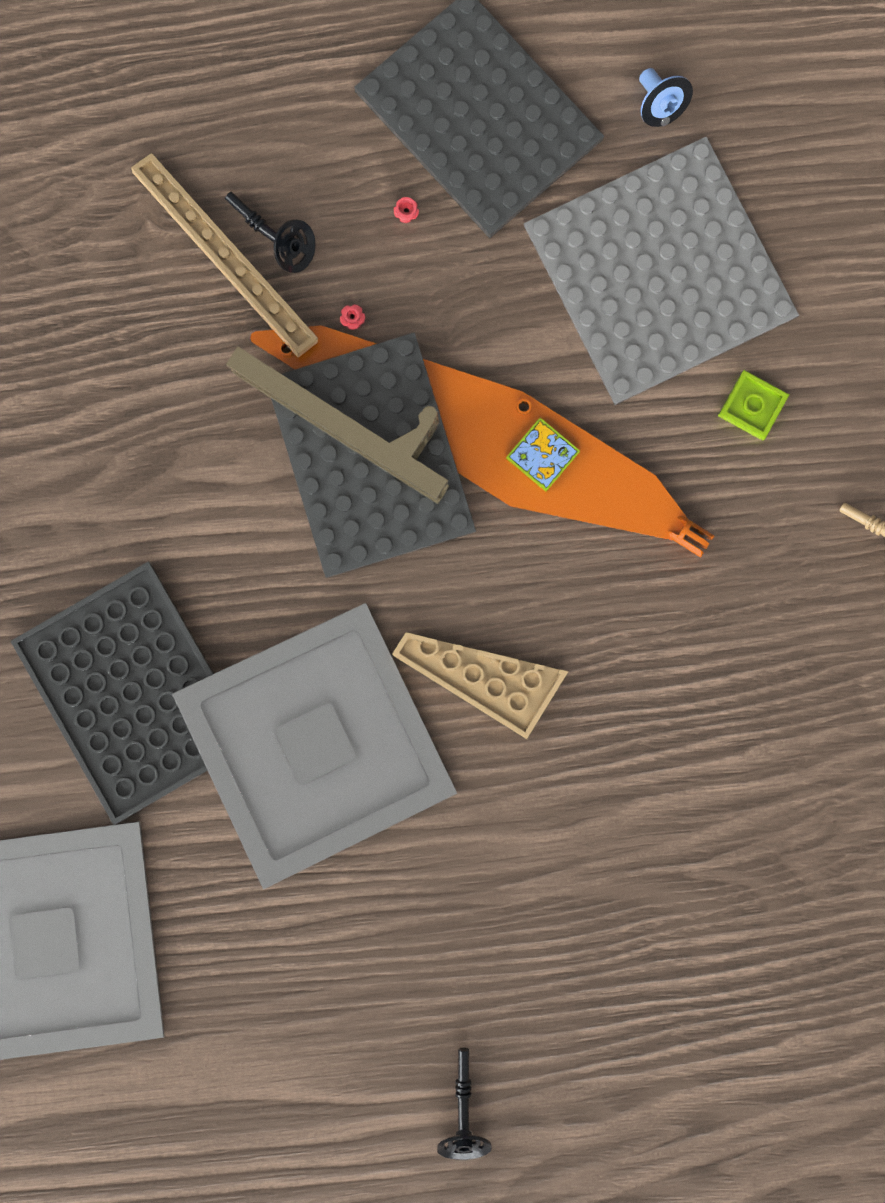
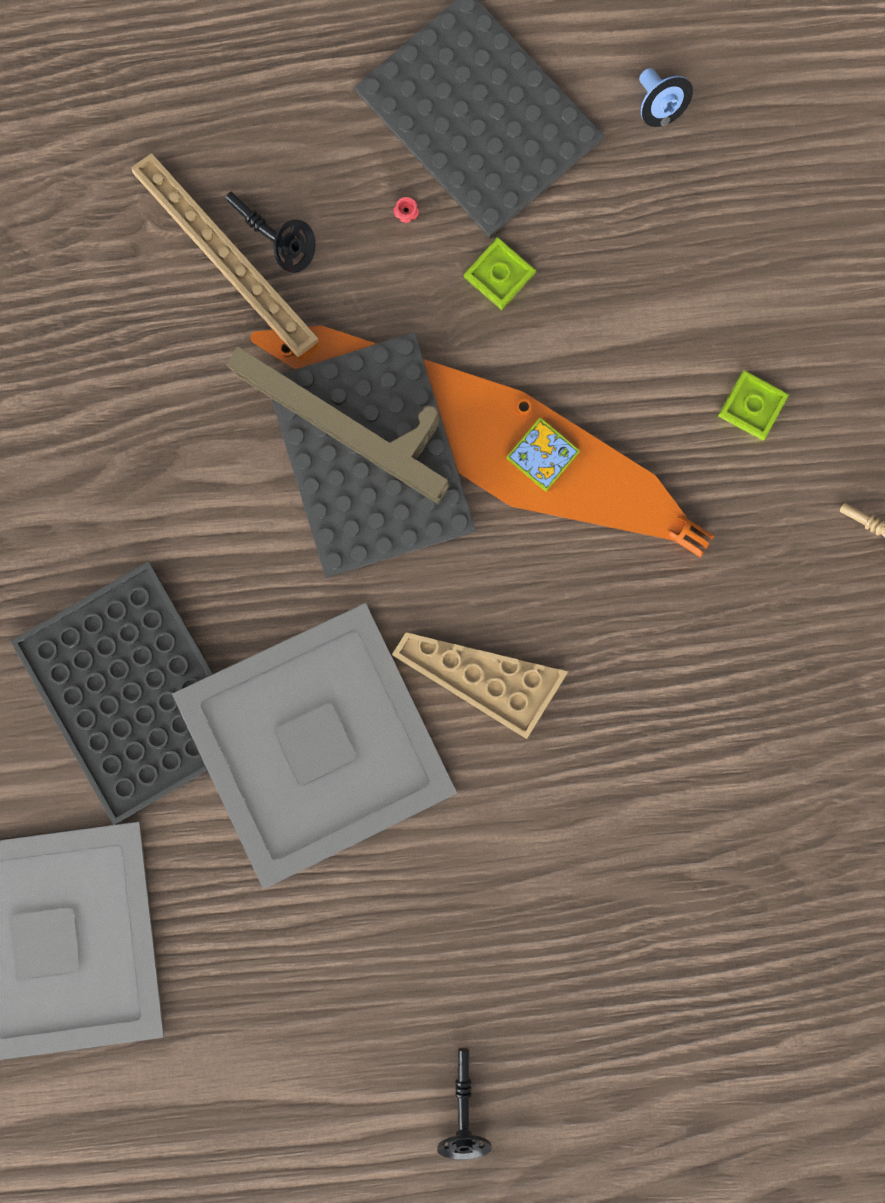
coral plate [340,304,365,330] -> none
light grey baseplate [524,137,799,405] -> none
none -> lime tile [464,237,536,310]

